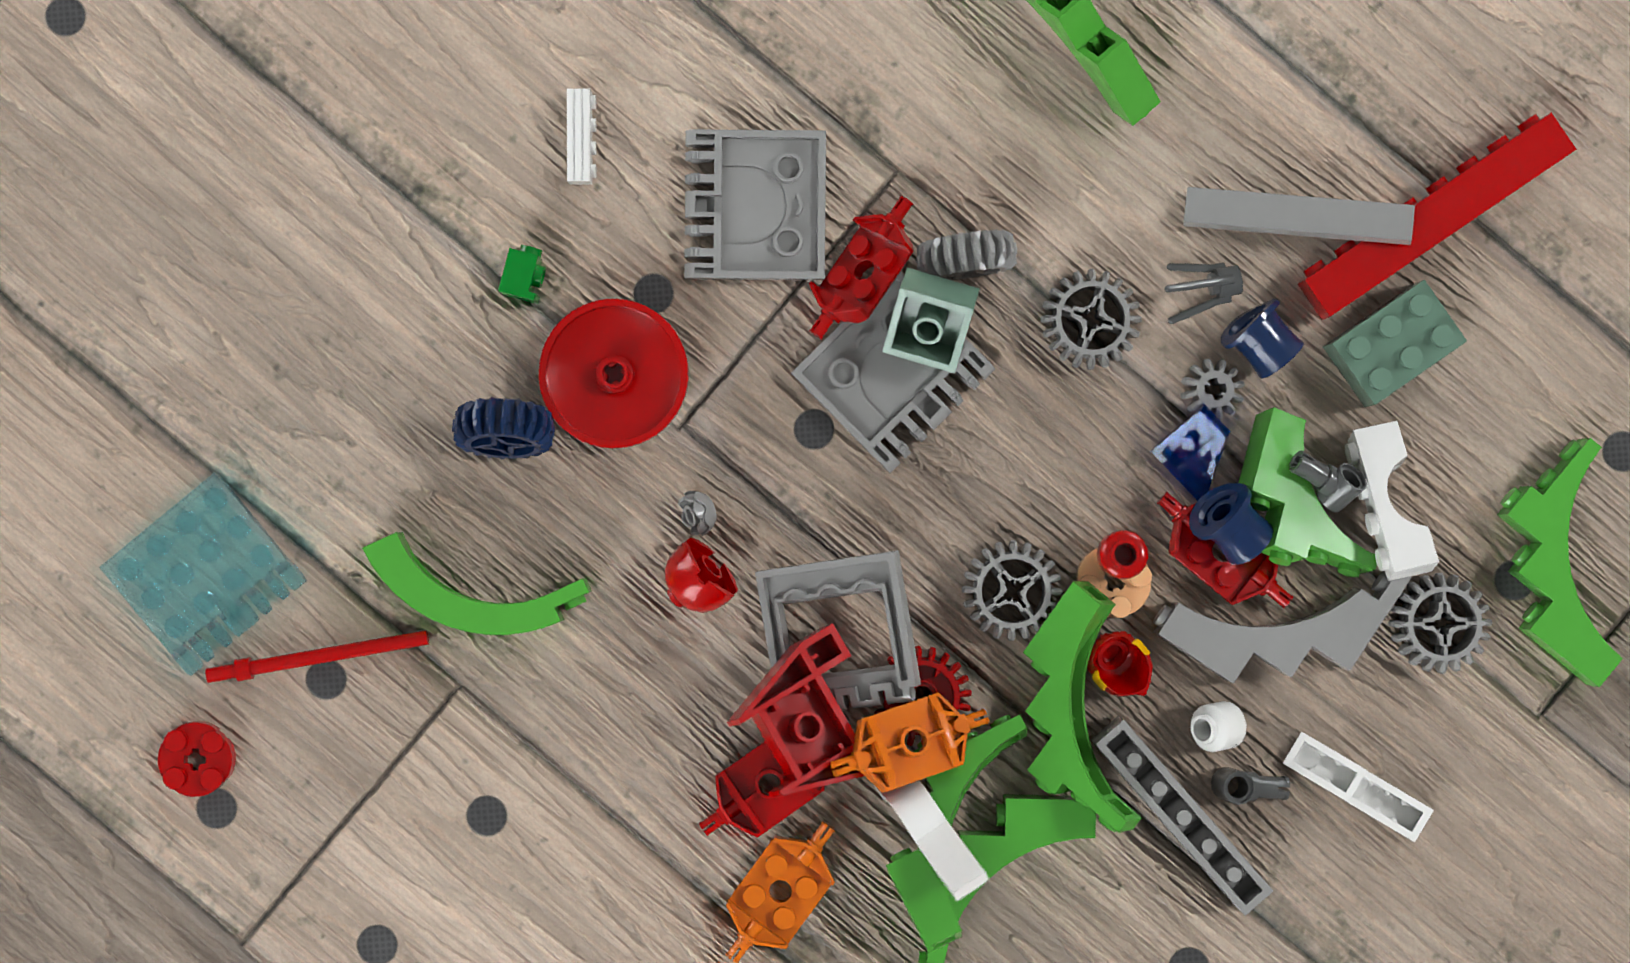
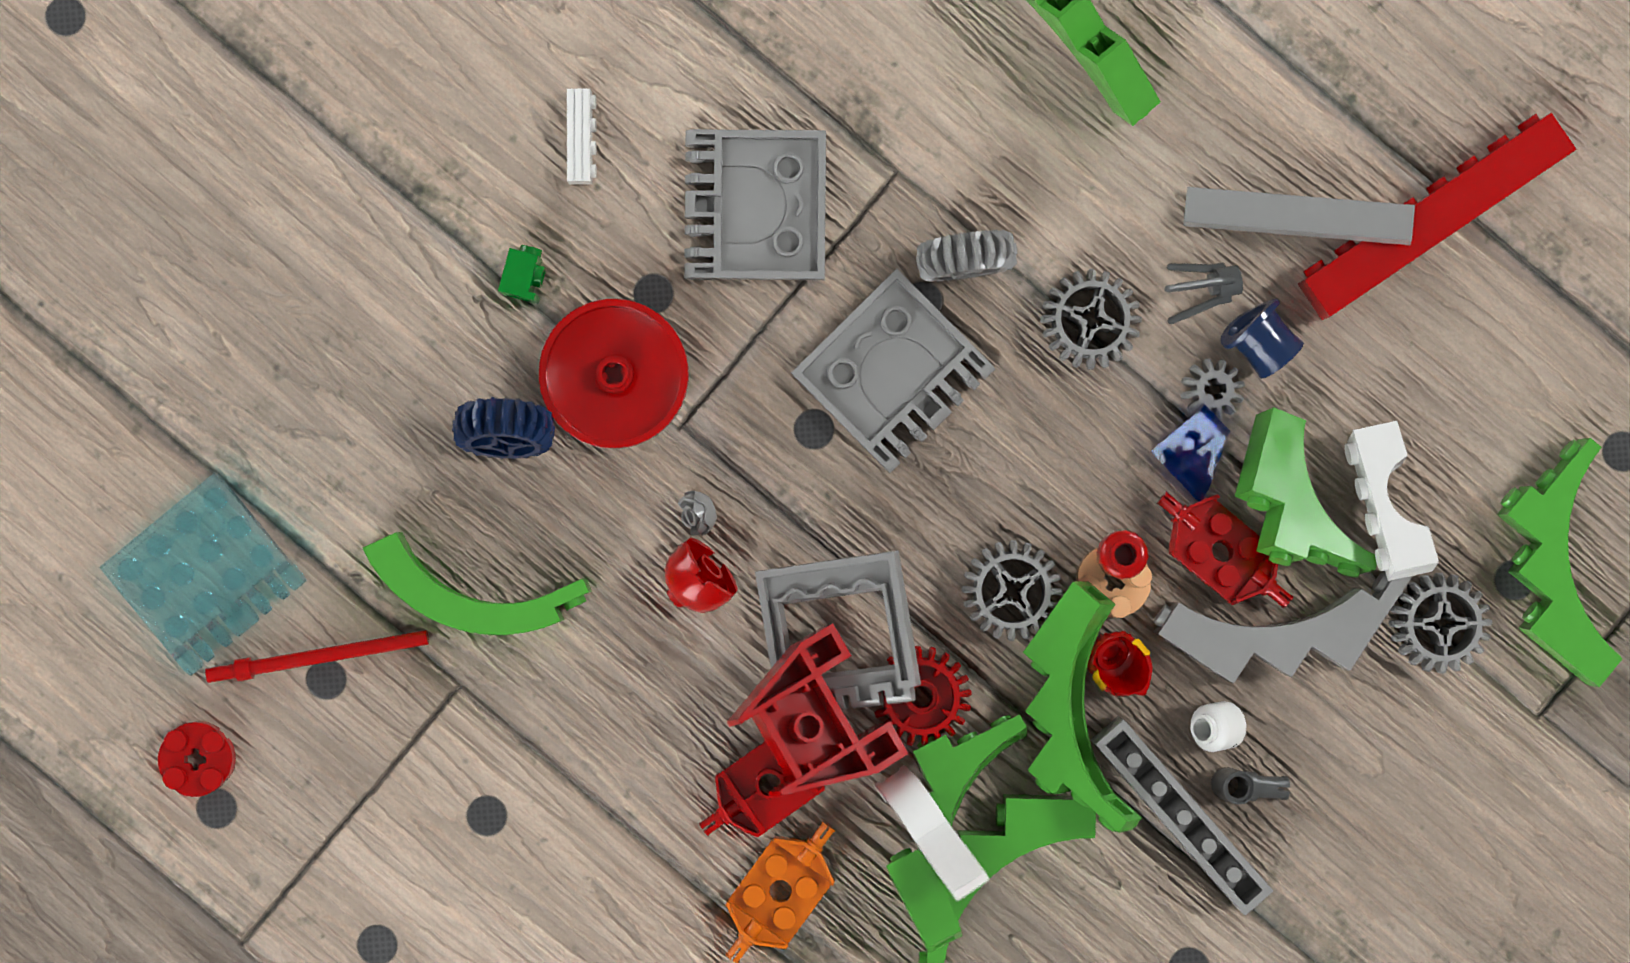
red plate [809,196,914,340] -> none
orange plate [830,693,989,793] -> none
sand green brick [882,267,980,373] -> none
dark blue piece [1189,483,1273,565] -> none
white slope [1283,732,1434,842] -> none
dark grey pin [1289,450,1367,512] -> none
sand green brick [1323,279,1467,407] -> none

